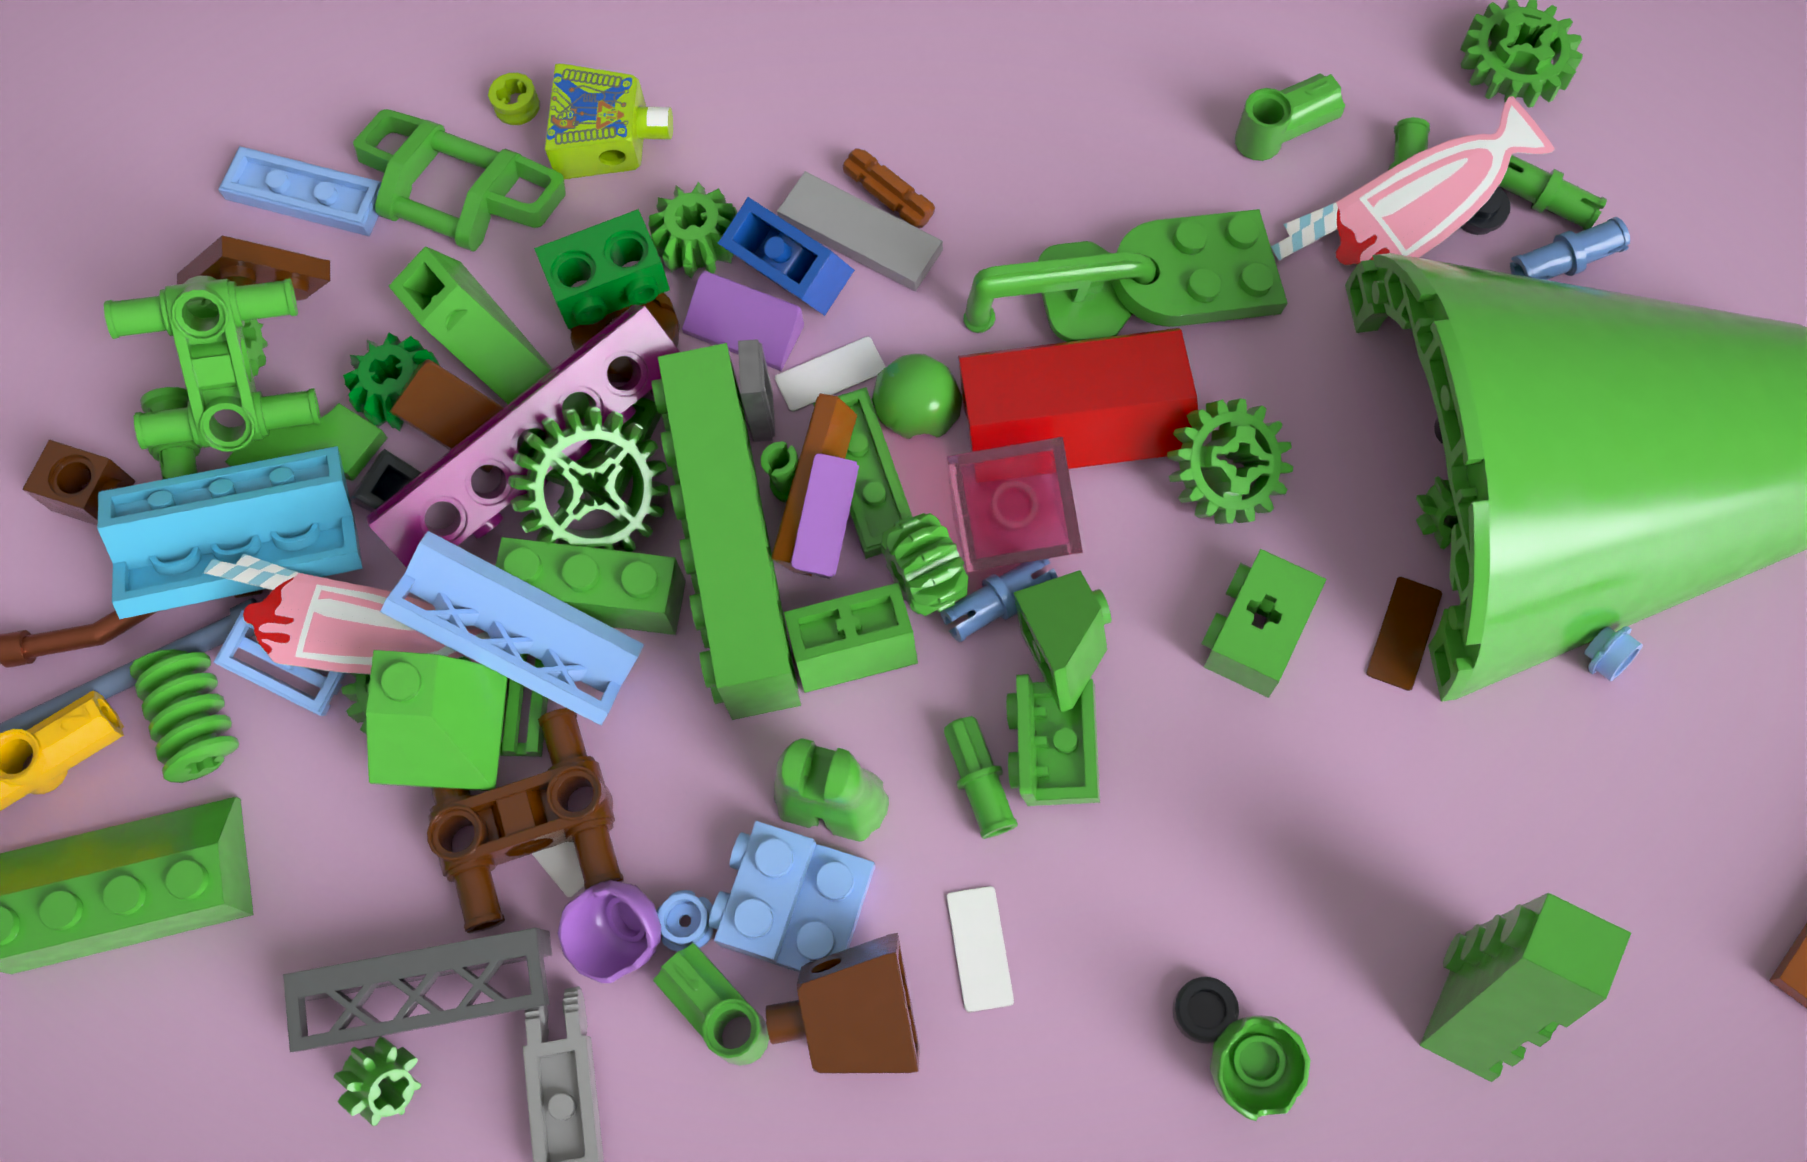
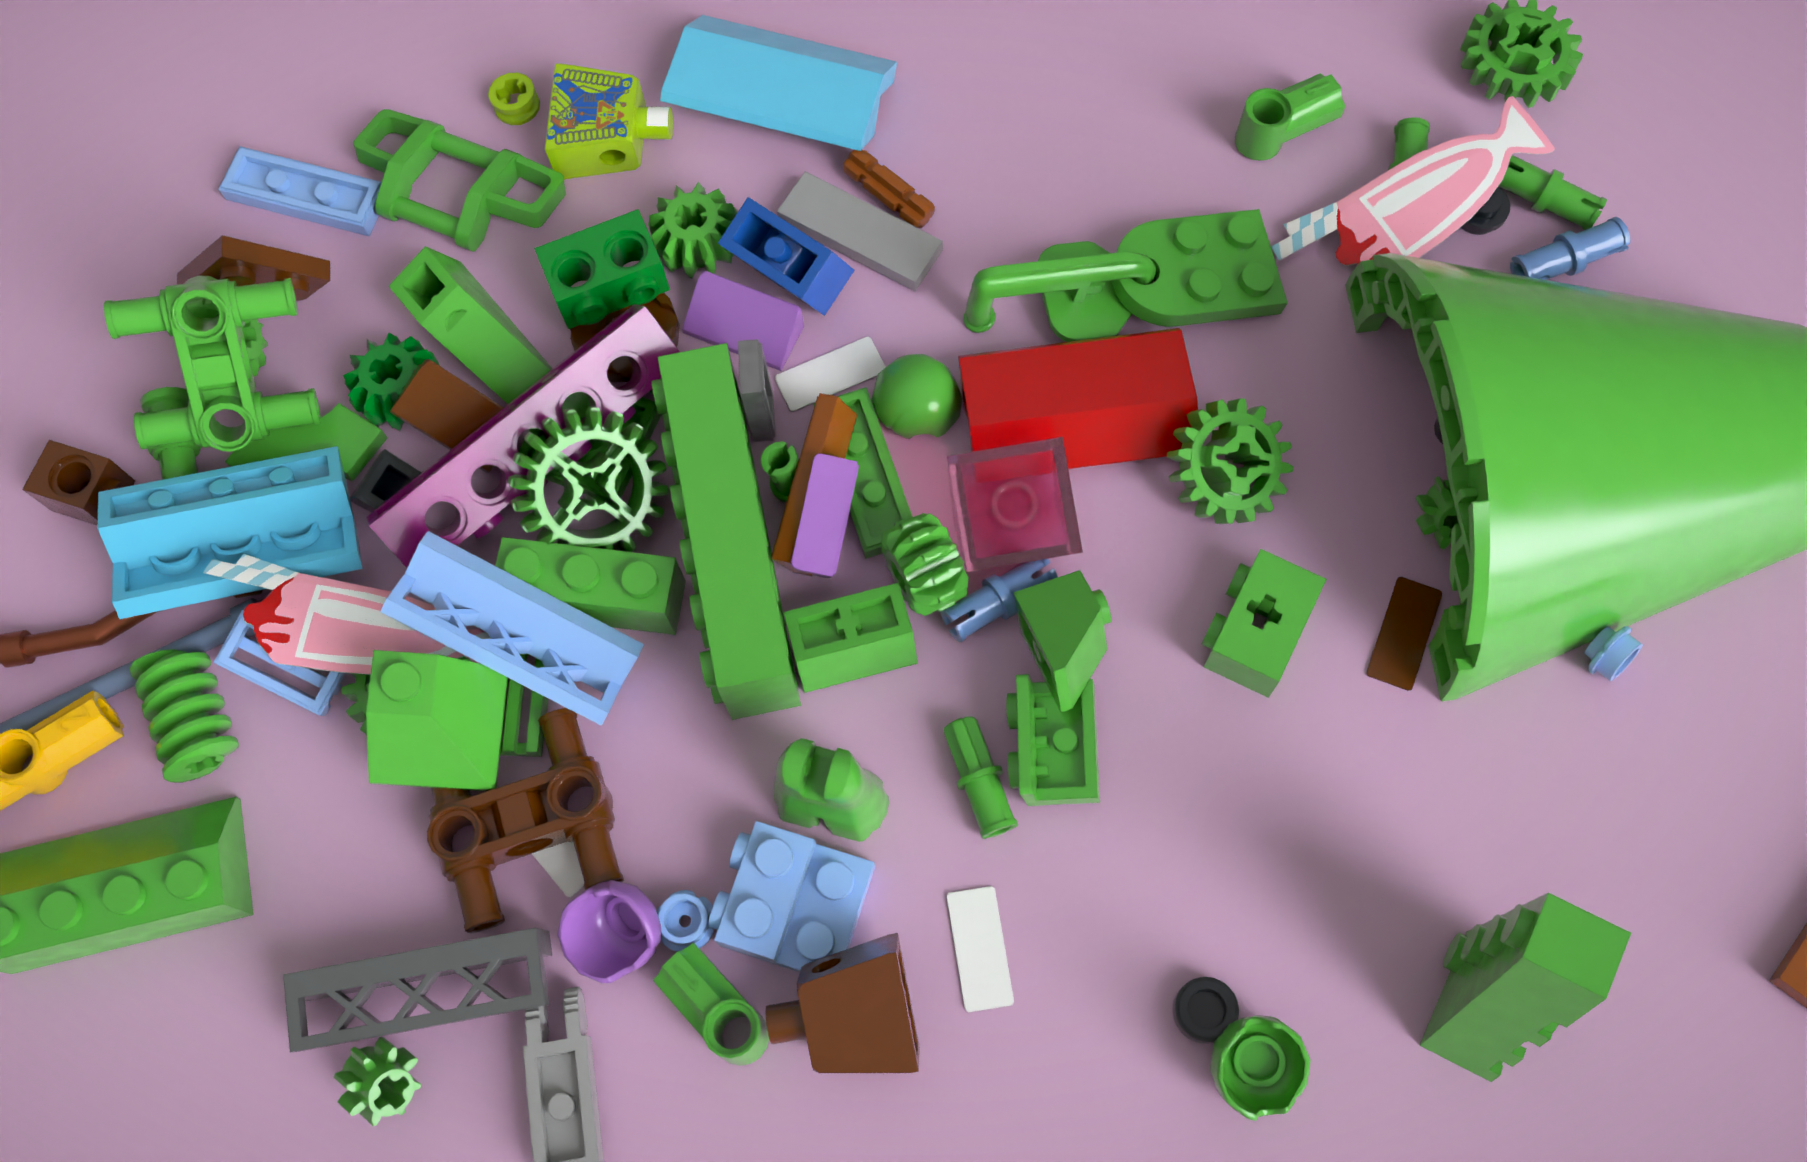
none -> medium azure slope [660,15,897,151]

